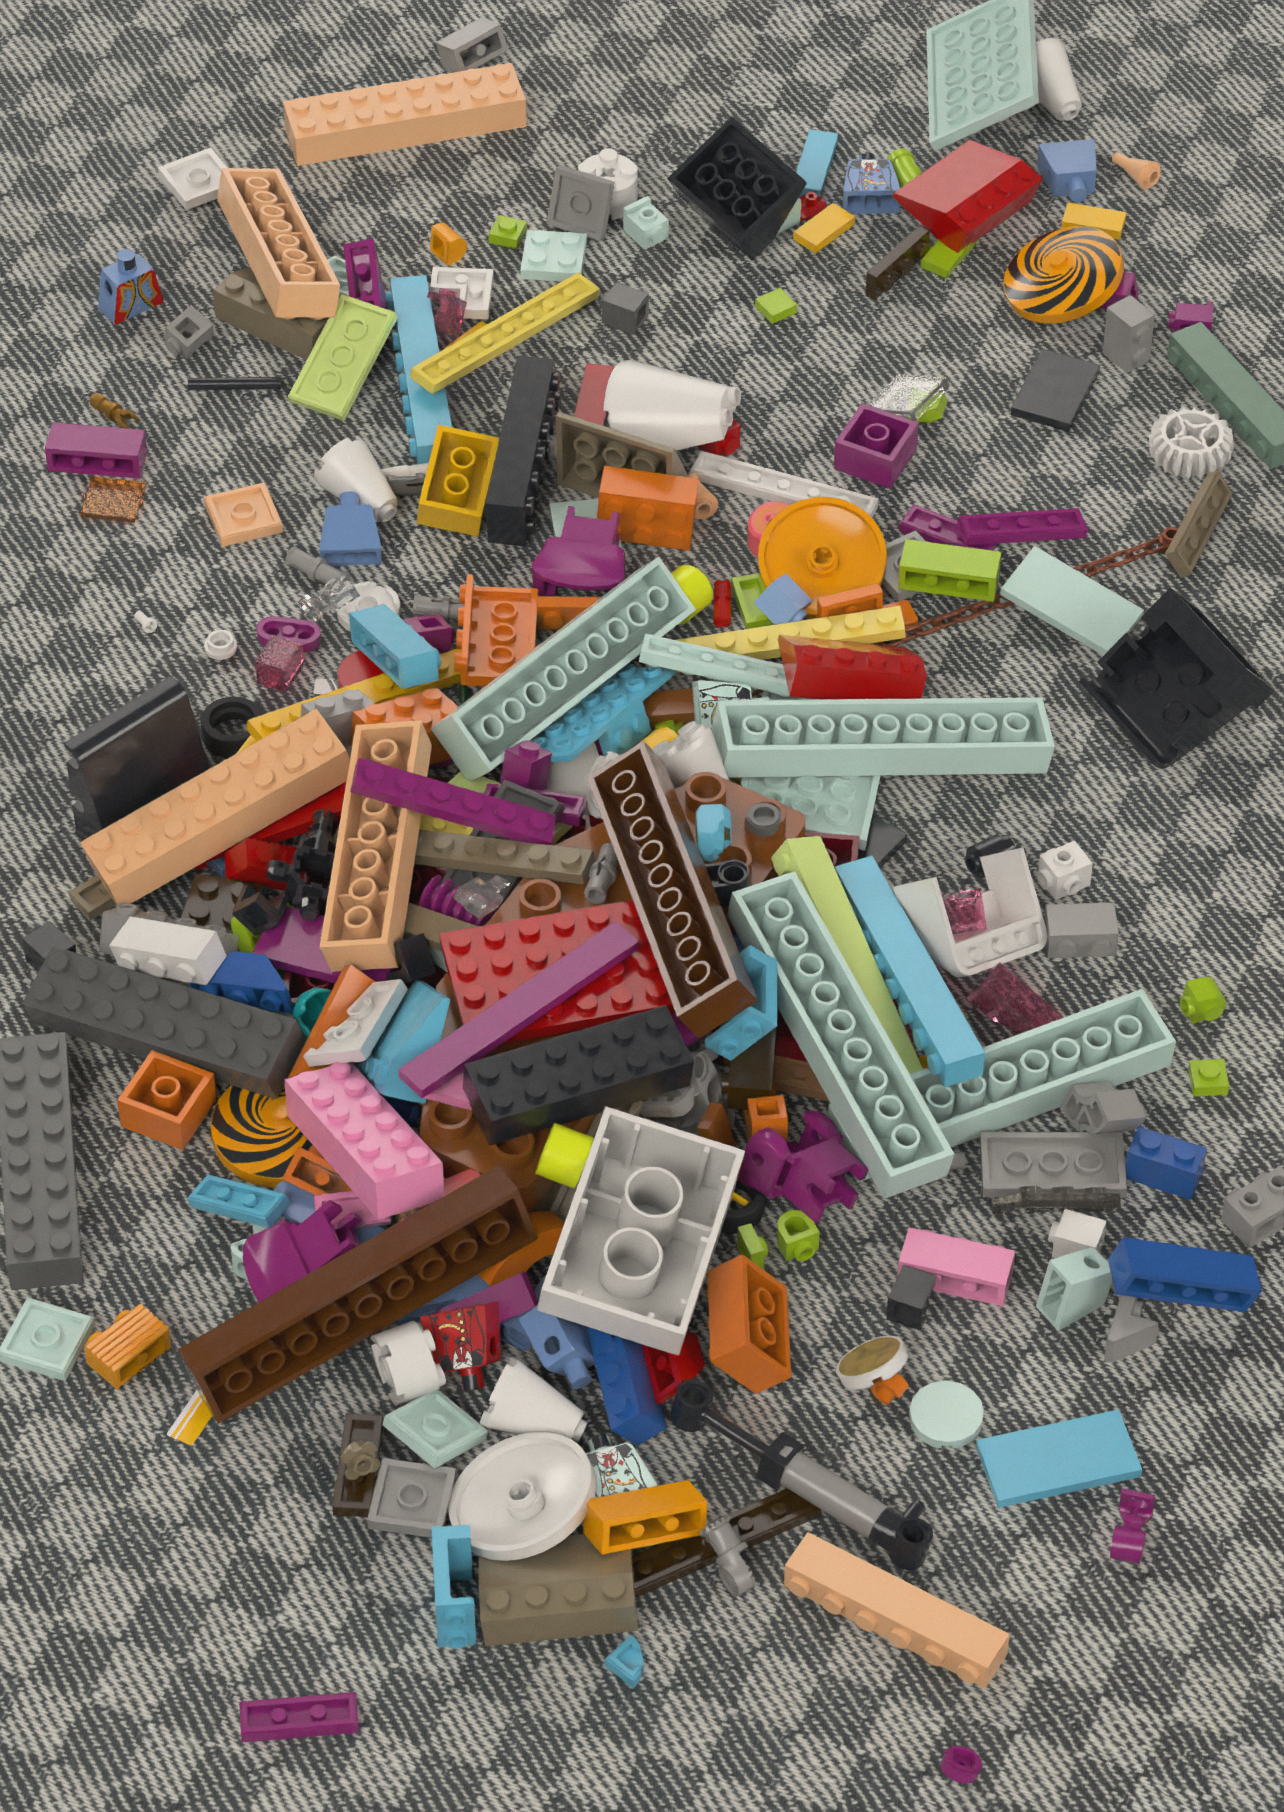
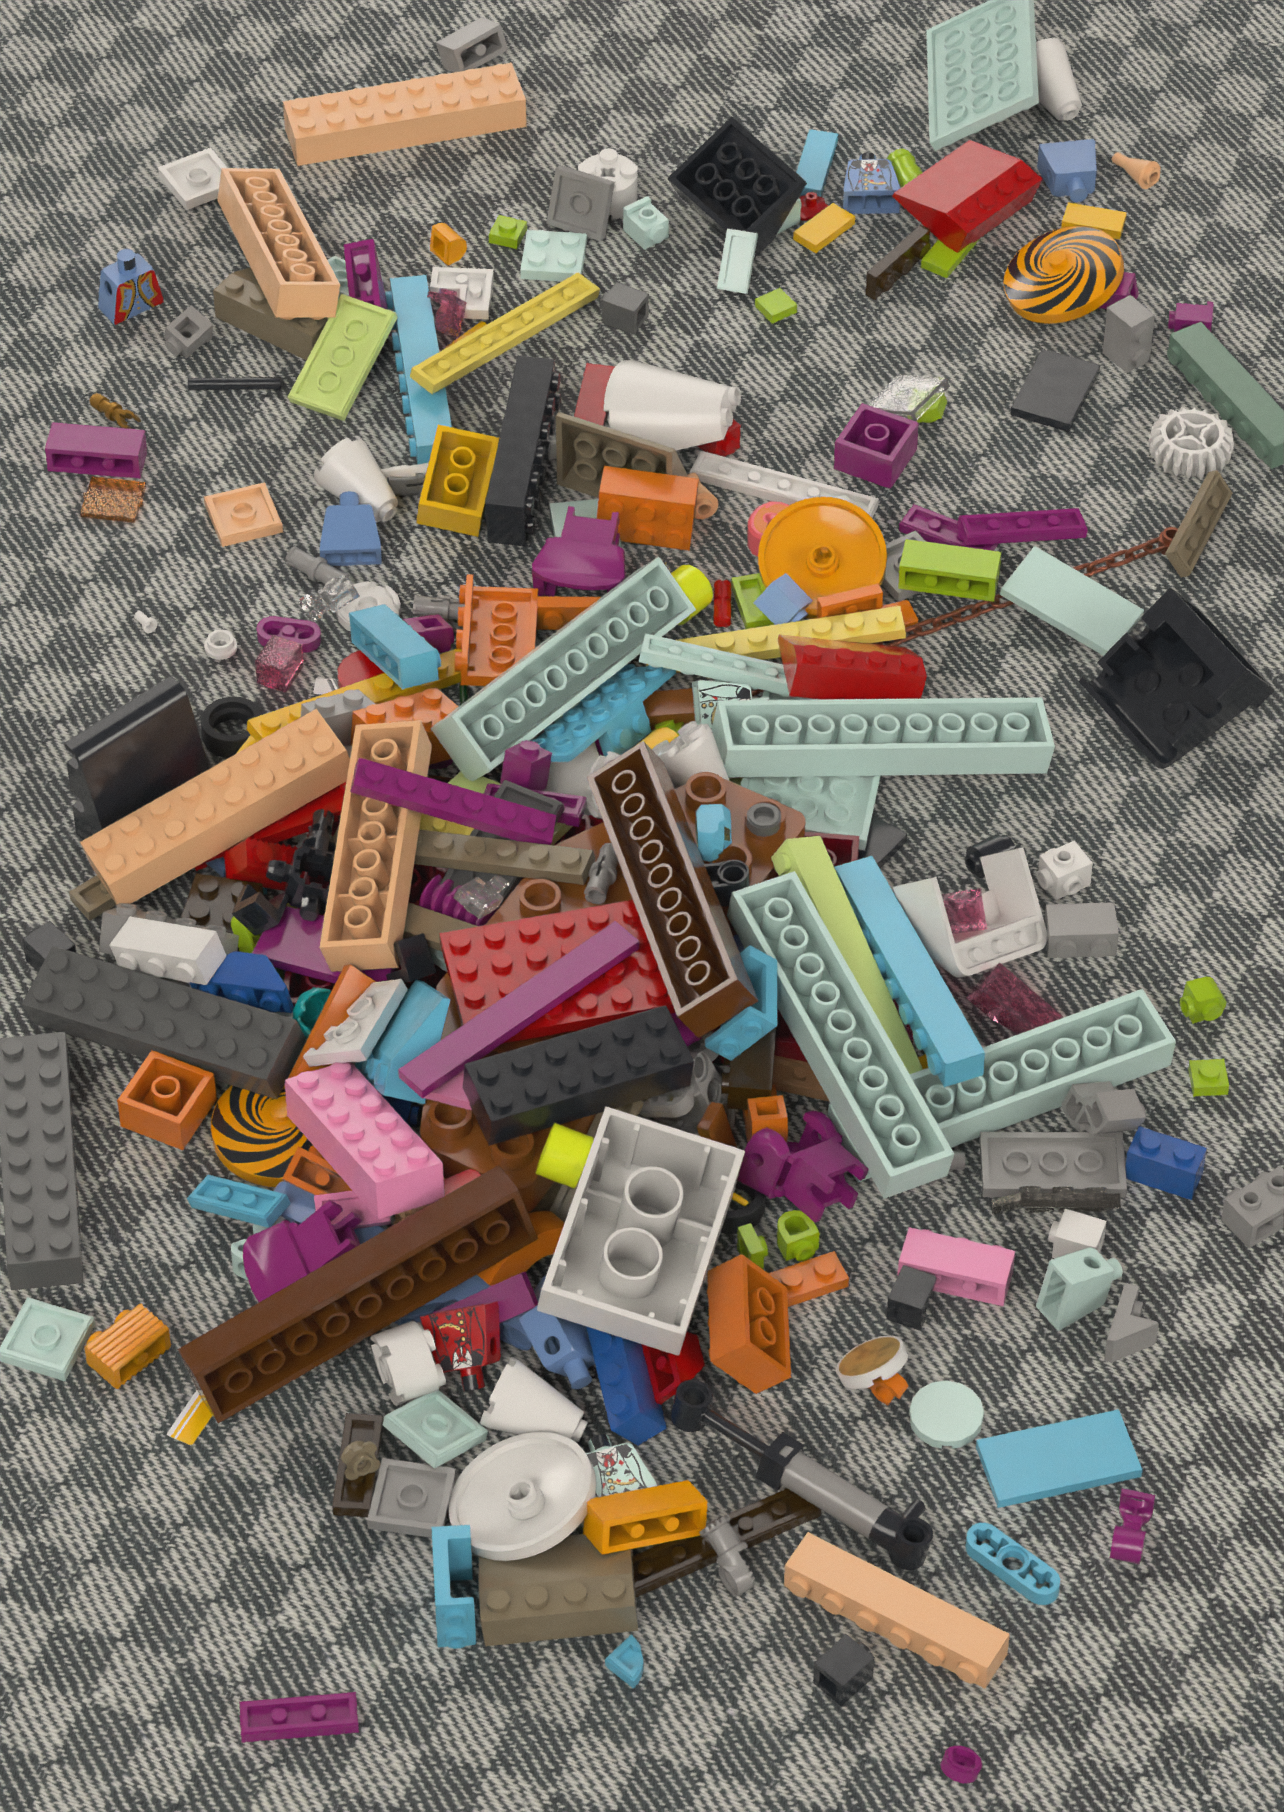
blue brick [1108,1237,1262,1312] -> none
none -> light aqua tile [717,228,758,294]
none -> orange plate [768,1251,849,1307]
none -> black brick [813,1634,875,1707]
none -> medium azure beam [965,1523,1060,1605]

